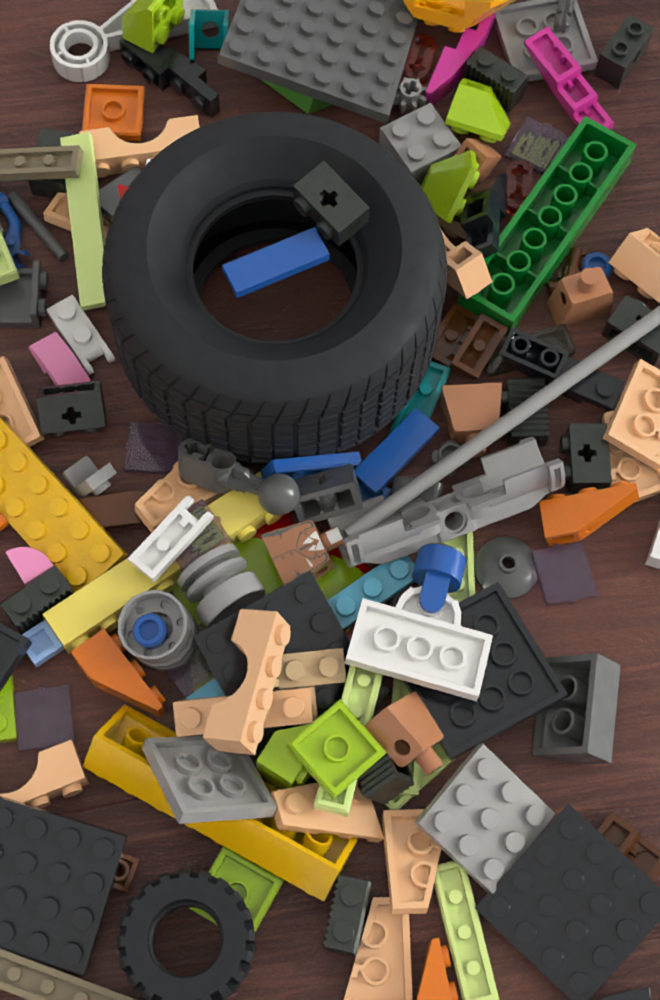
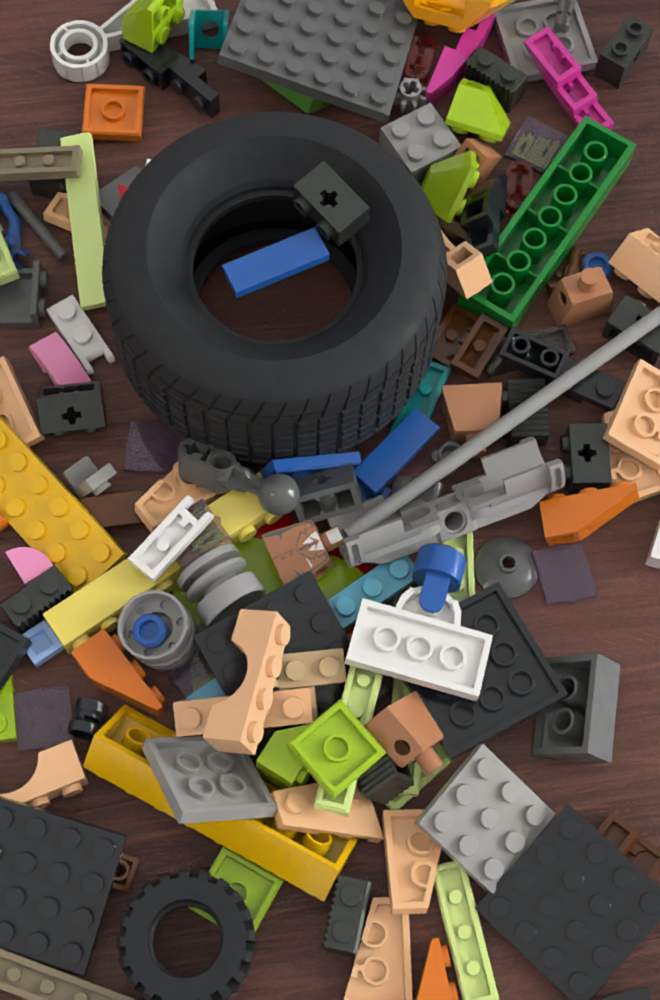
light nougat arch [80,115,200,178] -> none
none -> black wheel [67,697,109,741]

